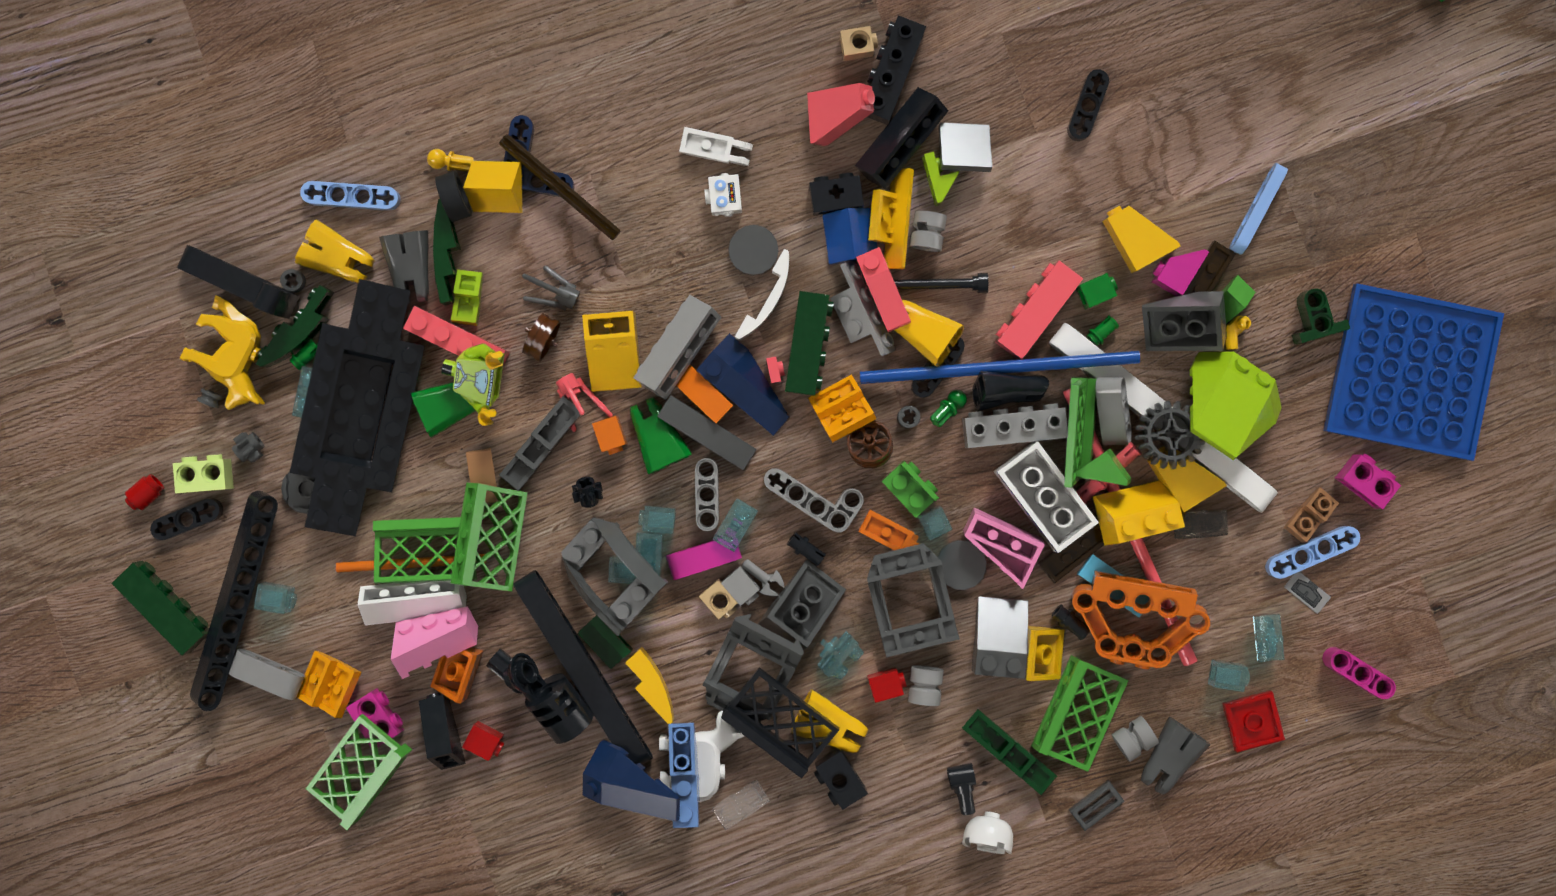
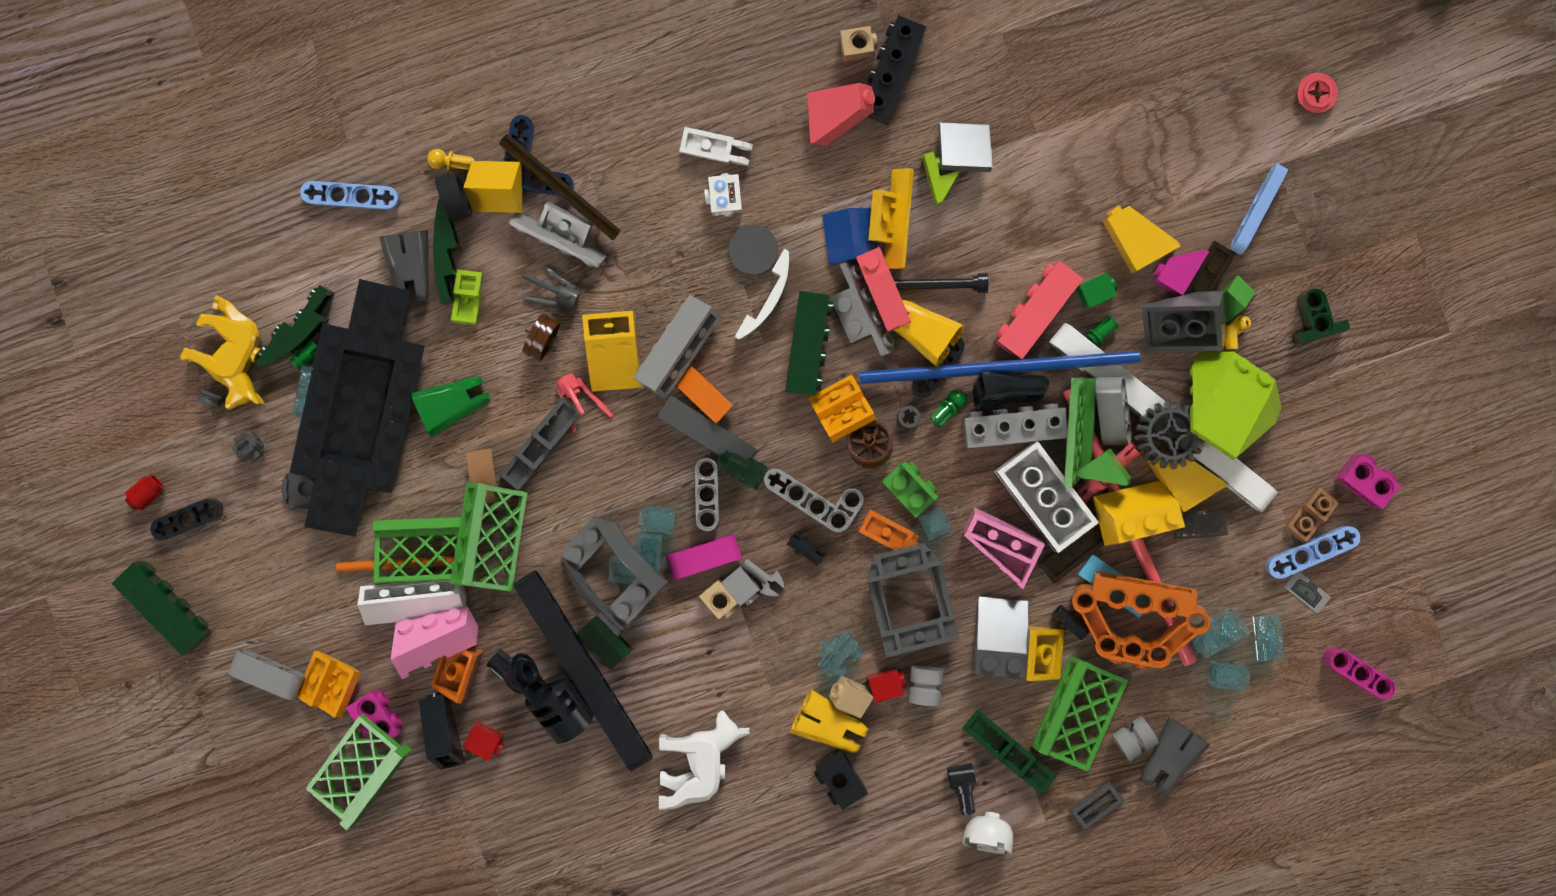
yellowish green brick [173,454,234,493] -> none
black beam [177,245,300,319] -> none
black beam [190,491,278,711] -> none
clear light blue brick [254,582,297,614] -> none
dark grey bush [280,269,306,293] -> none
yellow piece [295,219,375,283] -> none
coral brick [403,306,510,366] -> none
lime torso [441,343,505,426] -> none
black gear [572,477,603,508] -> none
dark blue wedge [582,740,680,822] -> none
orange brick [592,416,628,455] -> none
yellow slope [625,646,674,724] -> none
green piece [630,397,692,475] -> none
medium blue slope [668,723,700,828] -> none
dark blue wedge [696,333,789,436] -> none
dark grey wedge [703,614,804,722] -> none
clear light blue plate [712,498,758,552] -> none
clear slope [712,780,770,830] -> none
black fence [721,667,839,779] -> none
dark grey slope [758,560,846,650] -> none
coral plate [766,357,785,384] -> none
black brick [809,173,864,216] -> none
black brick [855,87,949,190] -> none
light grey wheel [909,211,947,252] -> none
dark grey tile [937,540,987,590] -> none
black beam [1067,69,1109,141] -> none
red tile [1222,691,1285,752] -> none
blue plate [1323,283,1504,461] -> none
none -> light grey bracket [508,201,607,267]
none -> clear green piece [717,450,769,490]
none -> tan brick [829,676,874,718]
none -> clear light blue brick [1191,609,1250,659]
none -> coral gear [1296,73,1338,114]

